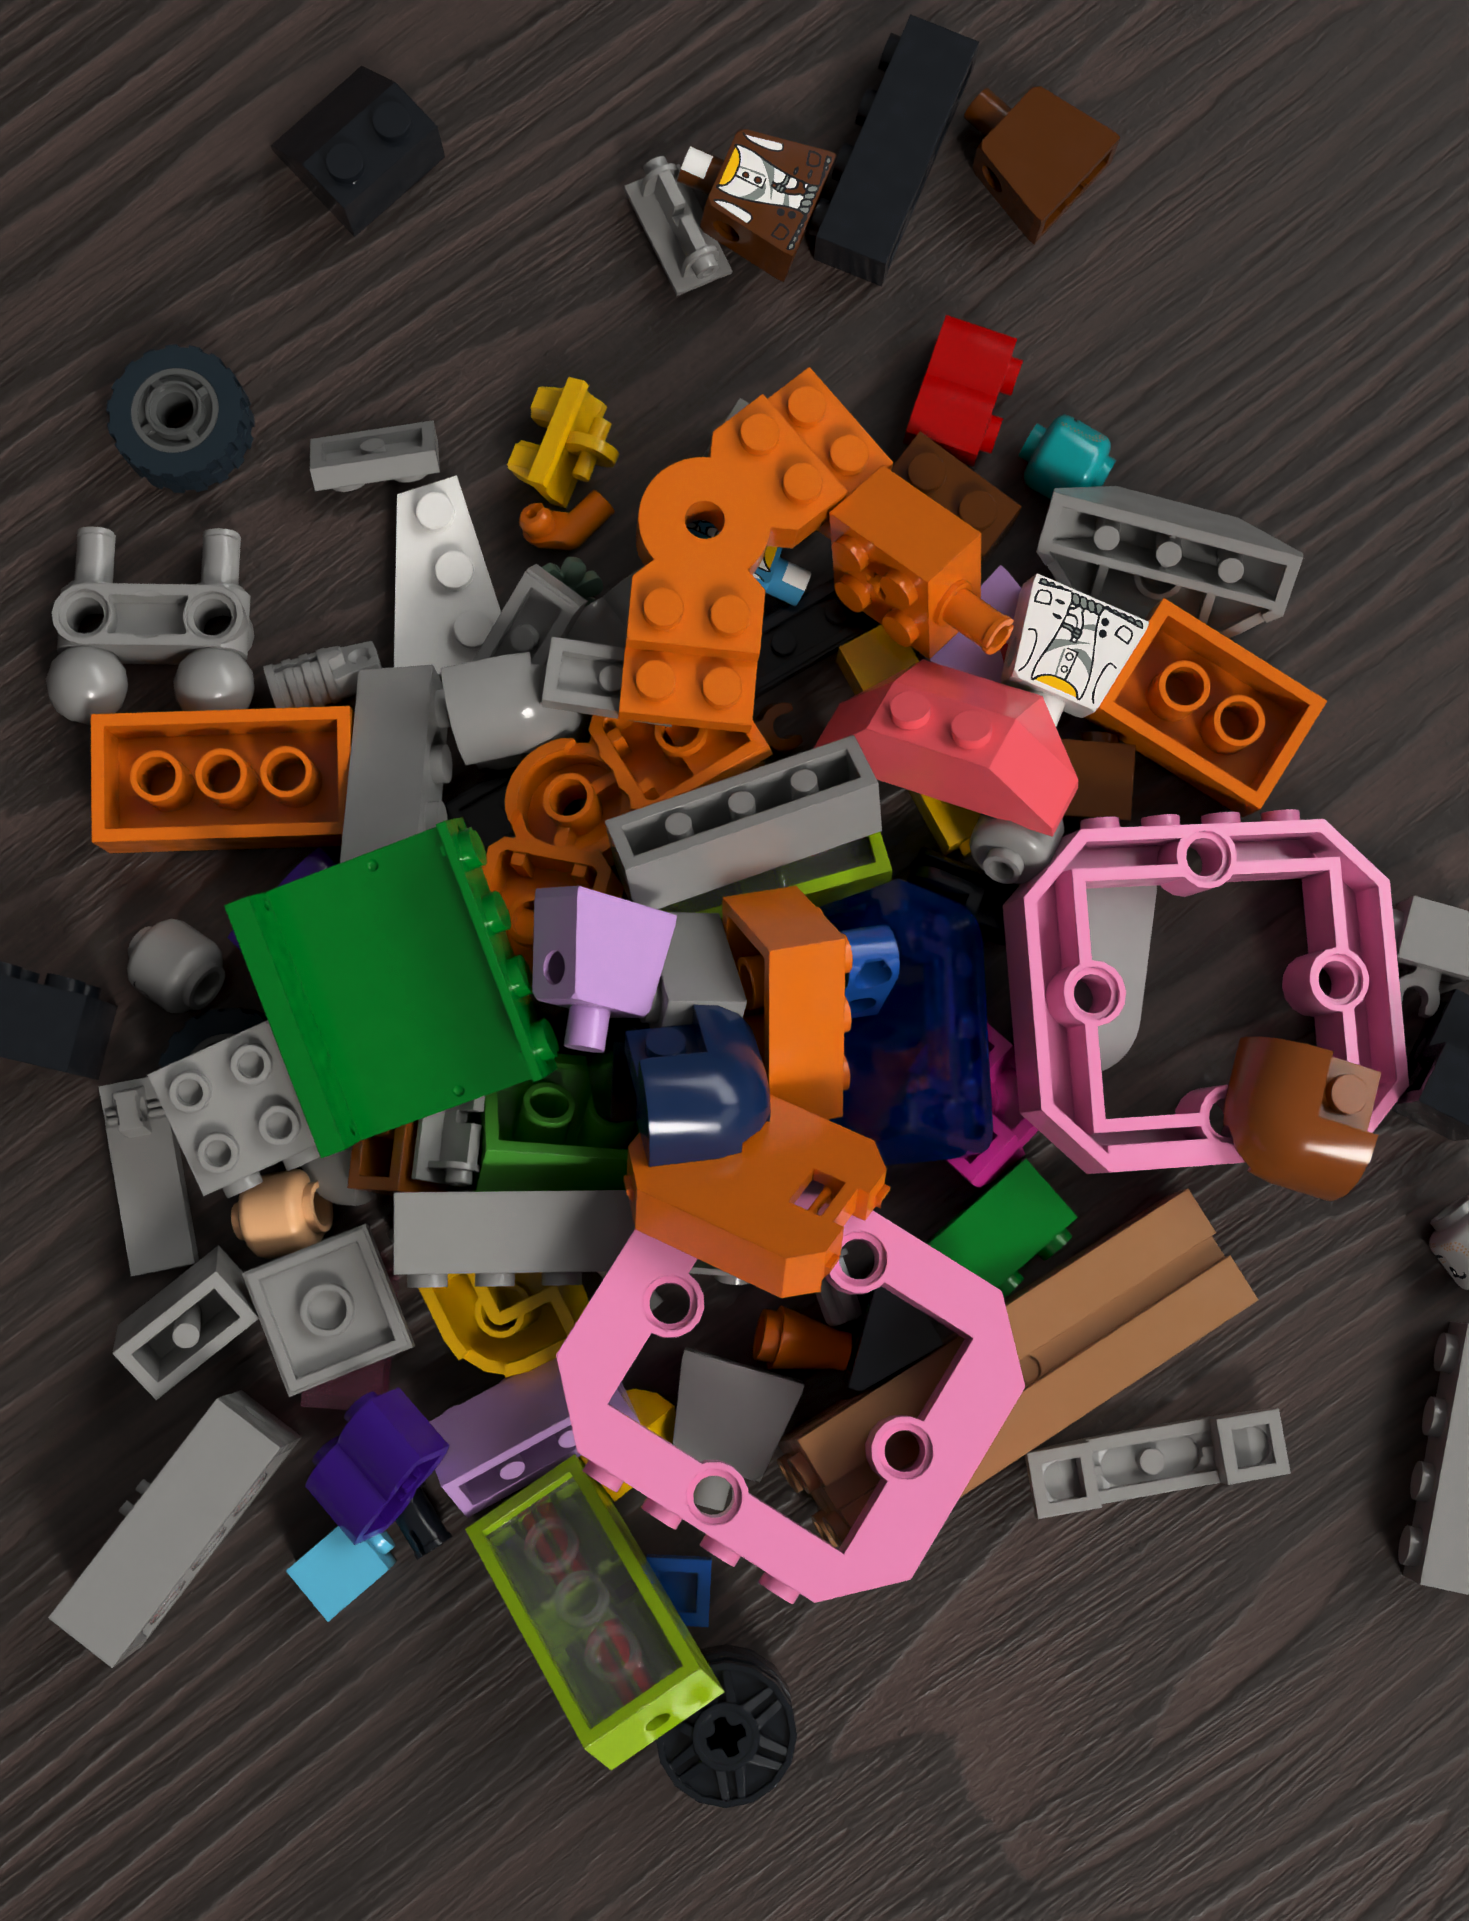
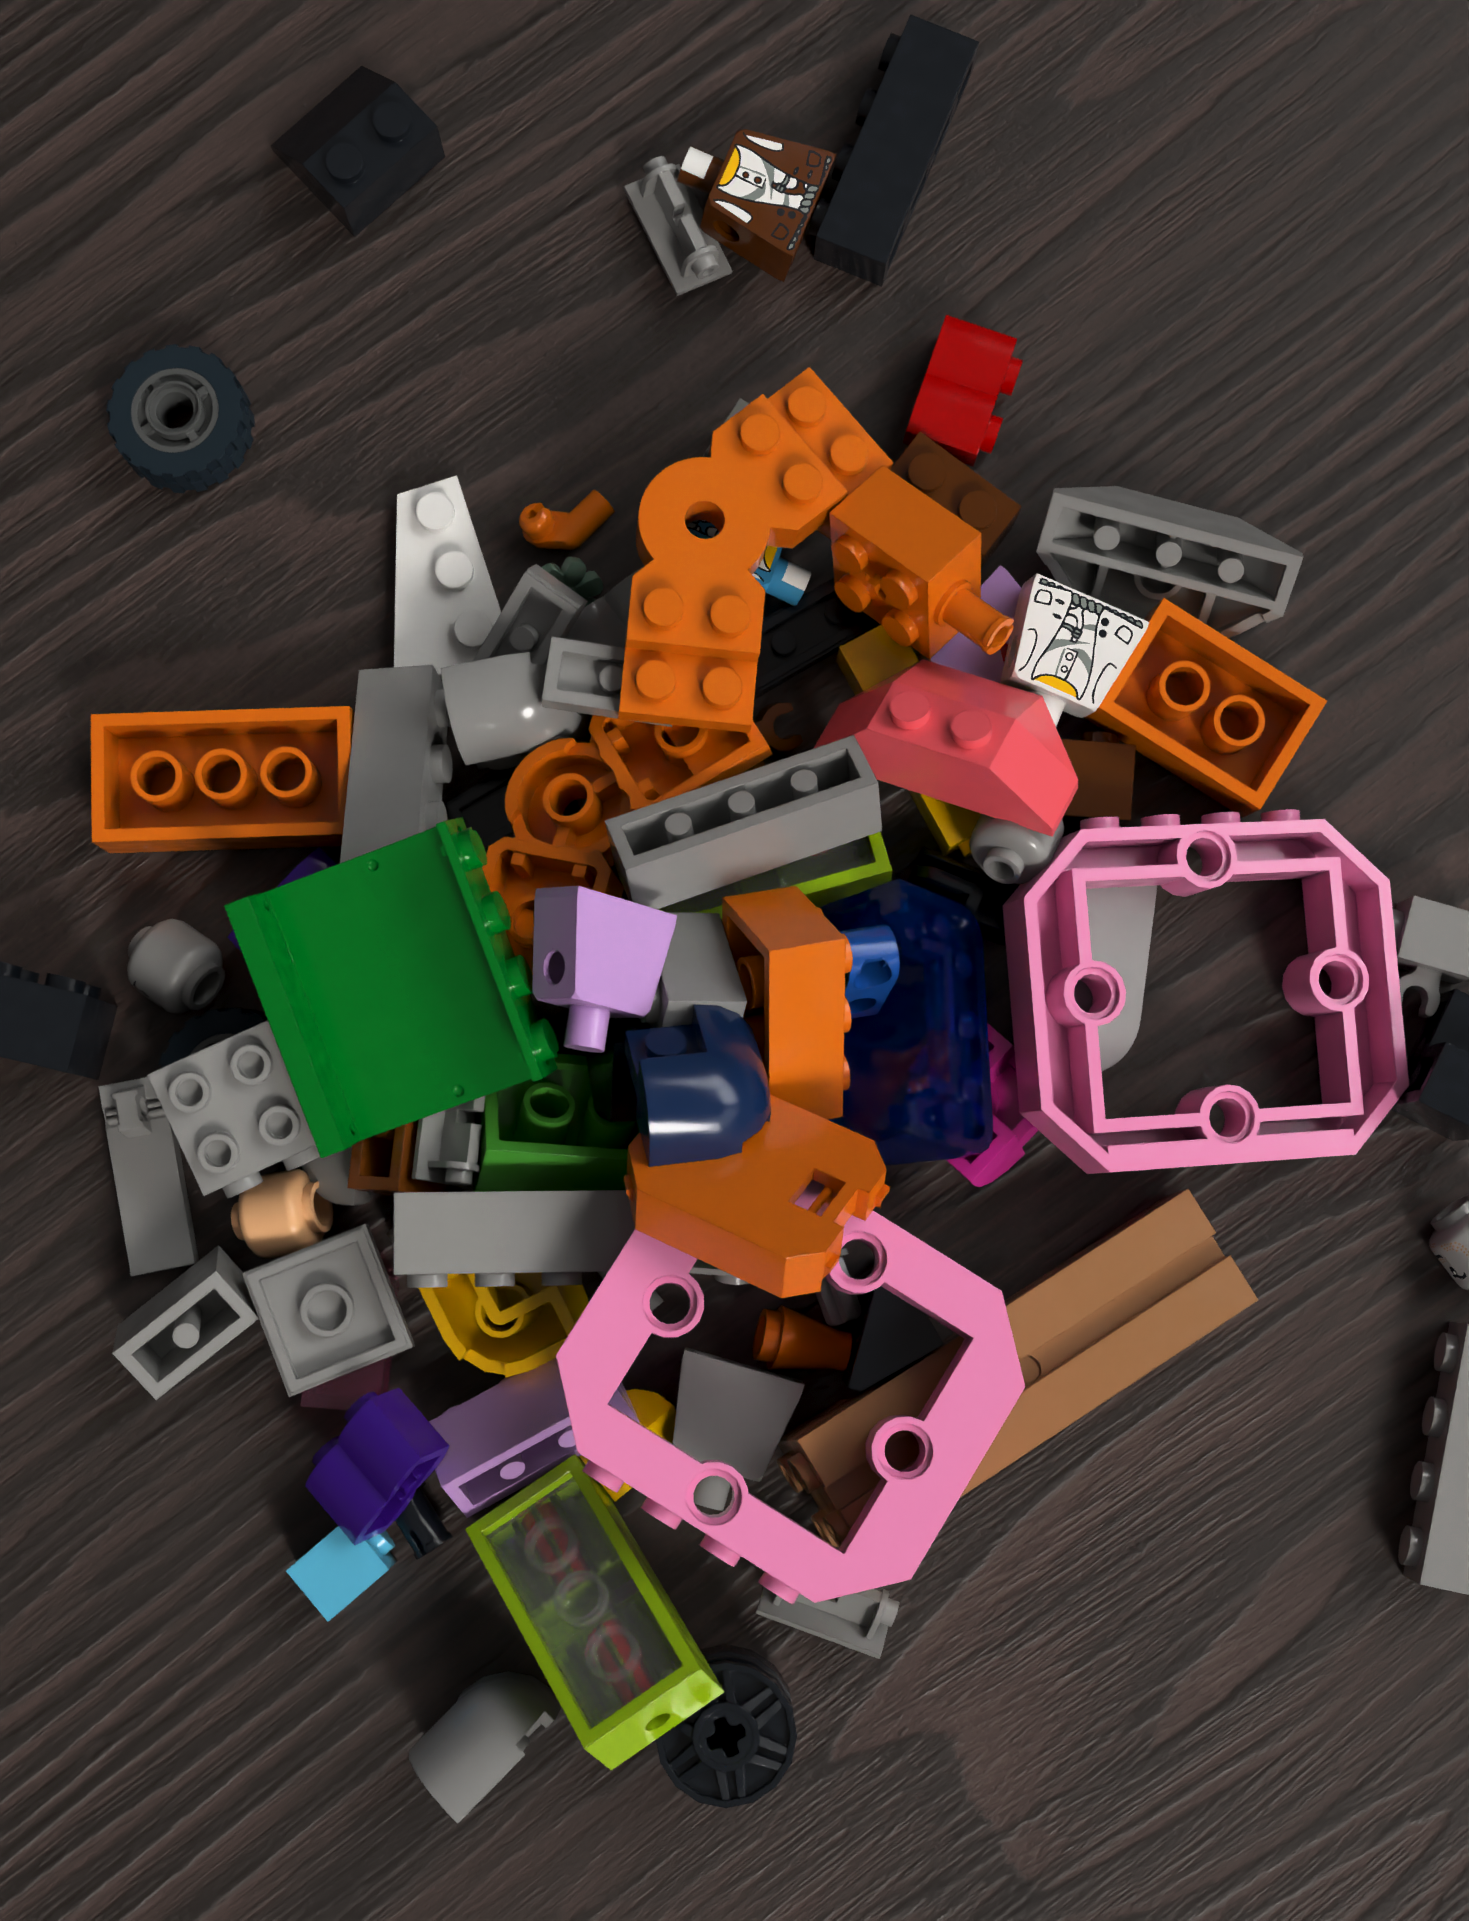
light grey piece [46,526,255,725] -> none
light grey brick [48,1390,302,1668] -> none
light grey hinge [263,641,382,708] -> none
light grey plate [310,420,440,492] -> none
yellow hips [507,377,619,508] -> none
blue plate [646,1554,712,1627] -> none
green brick [924,1158,1078,1298] -> none
reddish brown torso [964,86,1121,245] -> none
teal head [1018,414,1116,500] -> none
light grey slope [1025,1408,1291,1519] -> none
dark orange brick [1223,1037,1381,1201] -> none
none -> light grey brick [408,1671,561,1824]
none -> light grey hinge [756,1586,899,1659]

